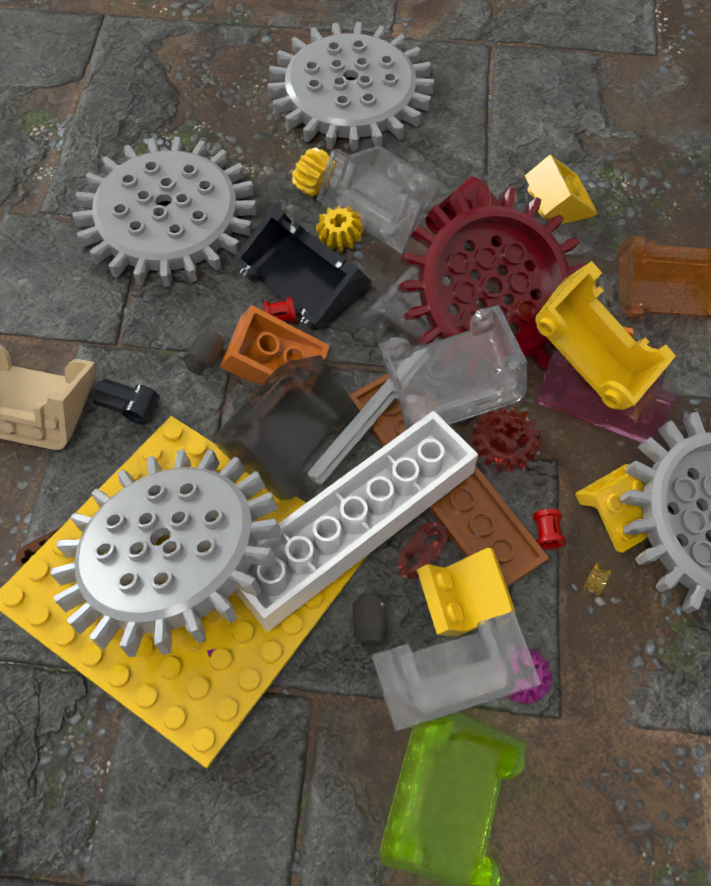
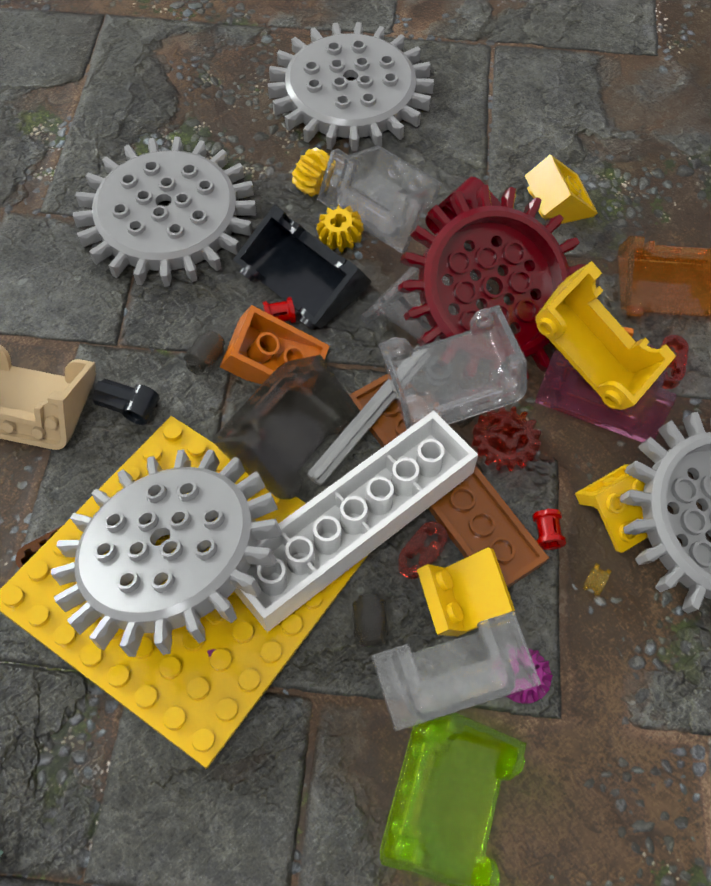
none -> clear red beam [656,335,689,389]

